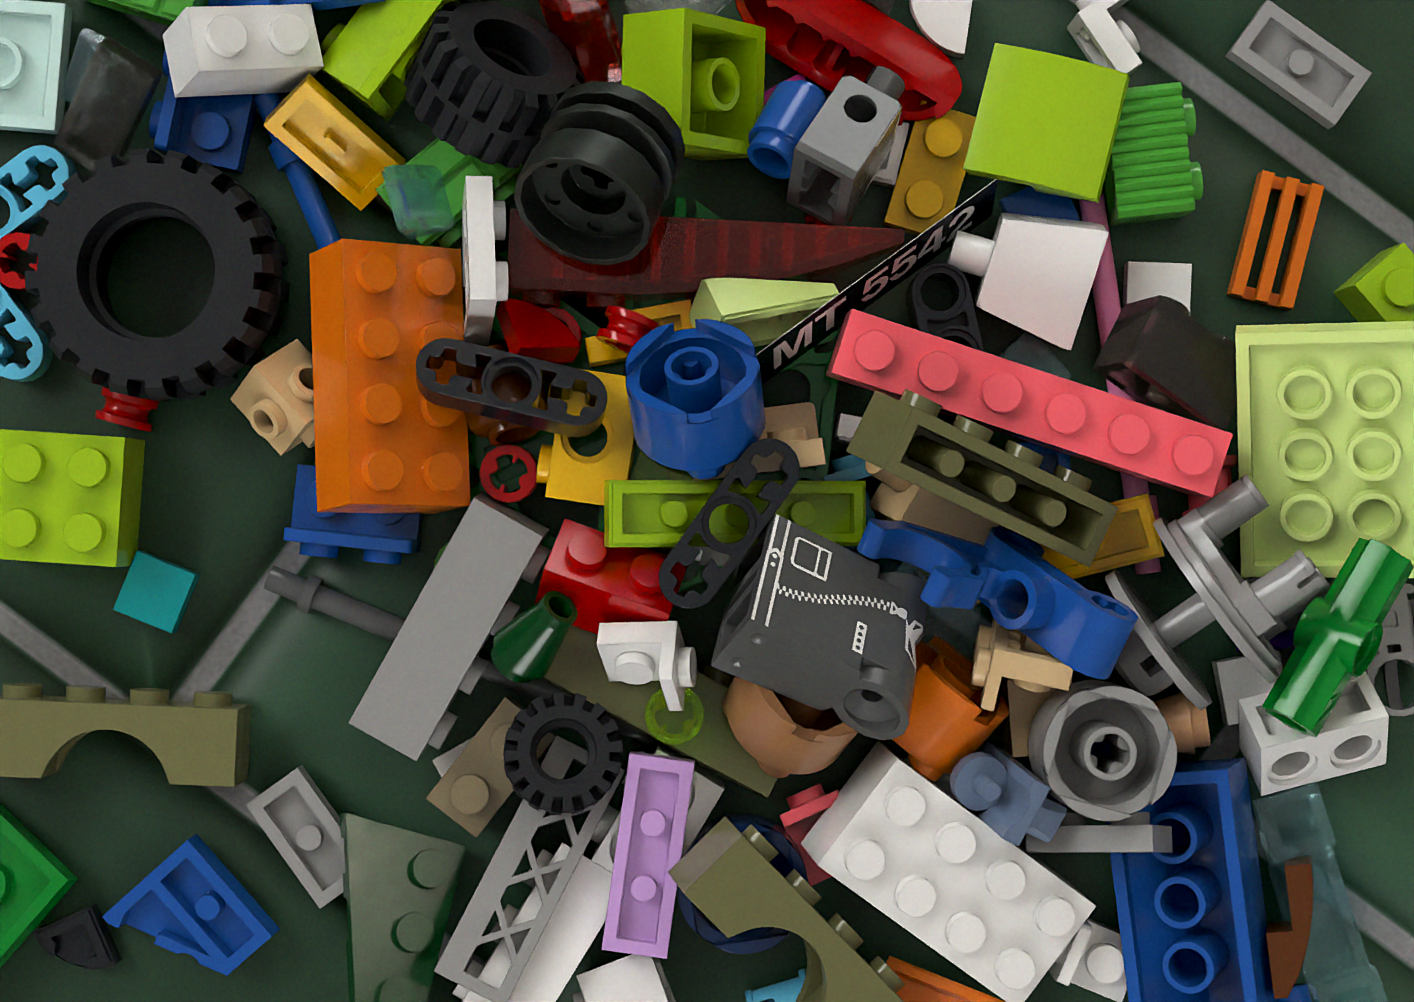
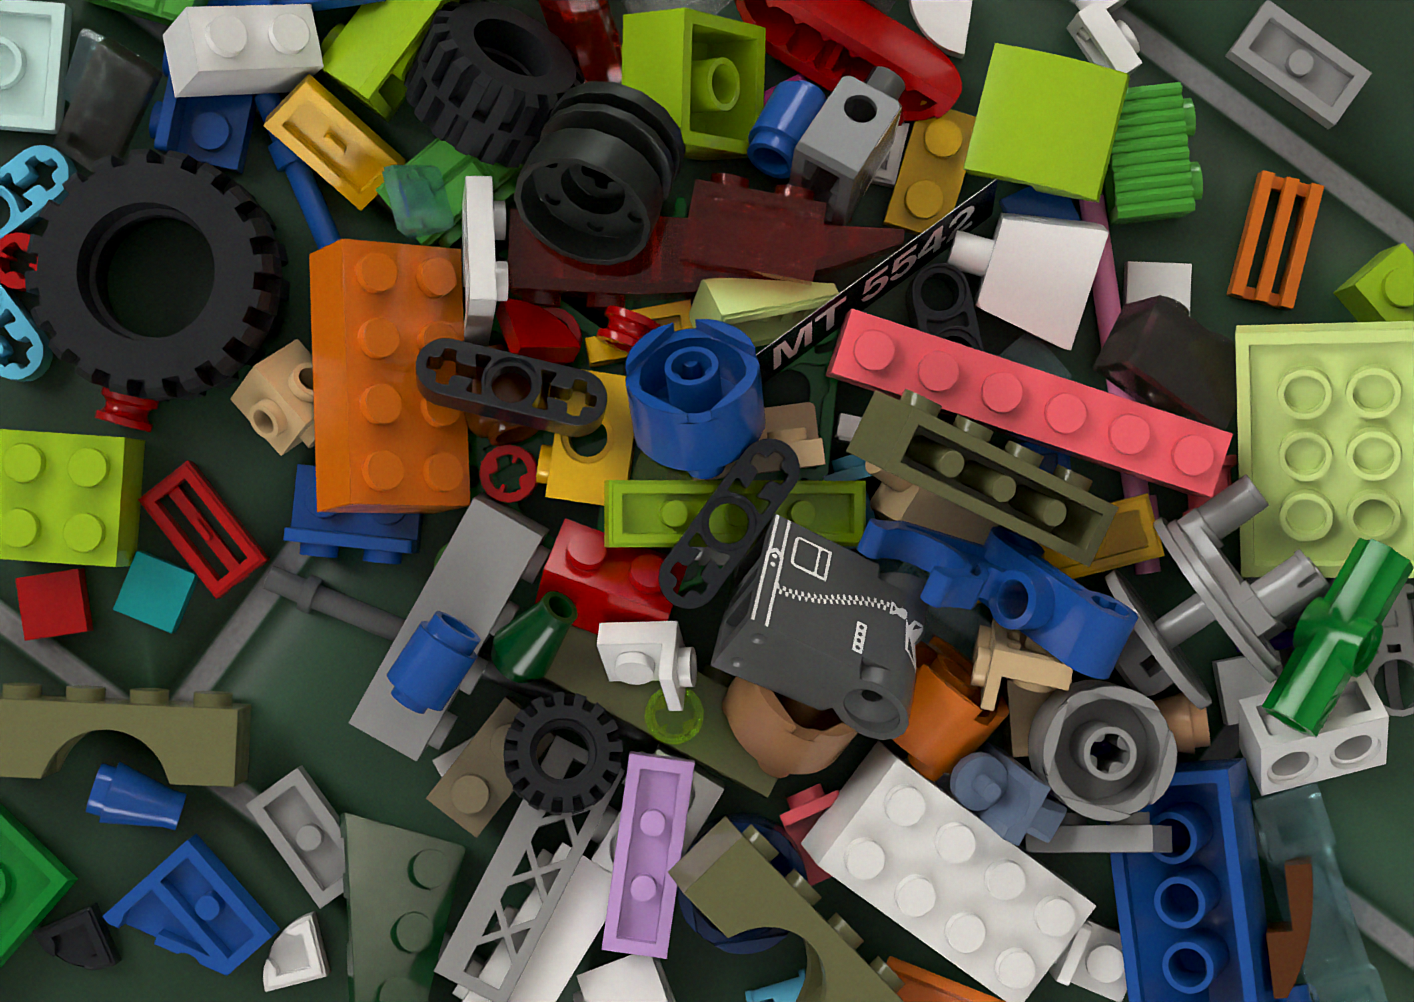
none -> red tile [15,568,93,641]
none -> blue cone [86,761,187,831]
none -> red tile [138,460,270,599]
none -> white tile [263,911,330,992]
none -> blue brick [387,611,481,714]
none -> clear red bracket [681,173,827,285]

